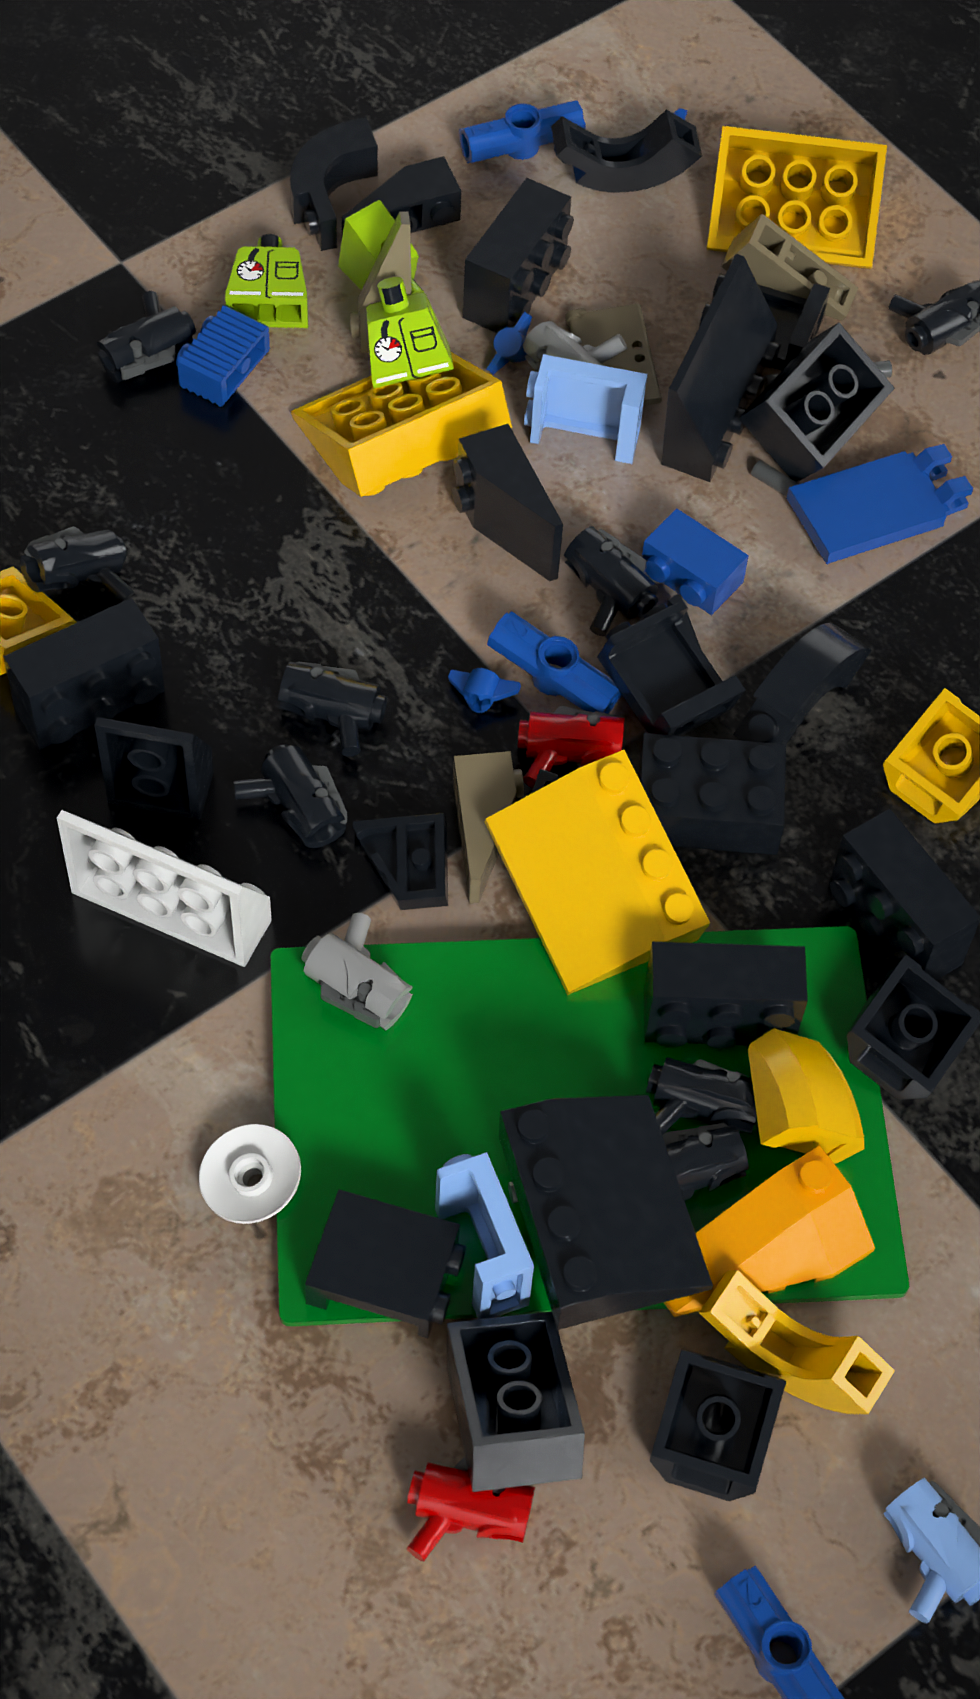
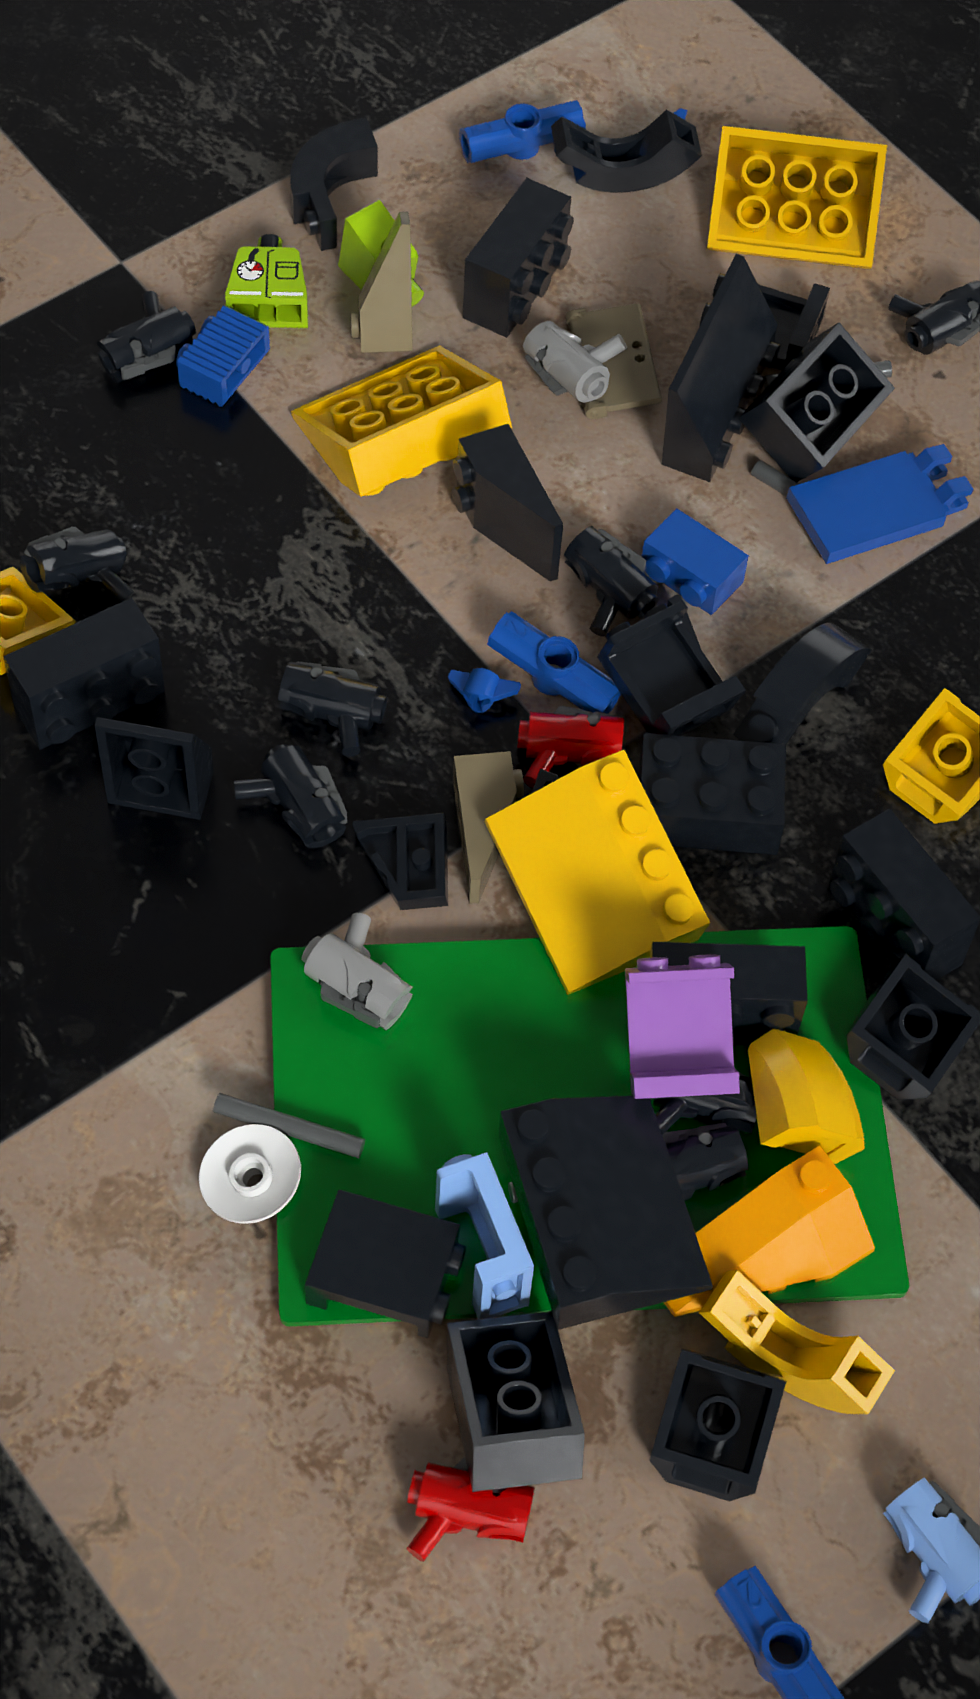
white slope [57,810,272,967] -> none
black slope [341,156,462,236] -> none
lime torso [366,277,454,388] -> none
blue piece [486,312,532,375] -> none
light blue panel [524,354,648,464] -> none
dark tan slope [721,214,858,321] -> none
none -> dark grey bar [213,1093,365,1159]
none -> medium lavender panel [625,955,740,1099]

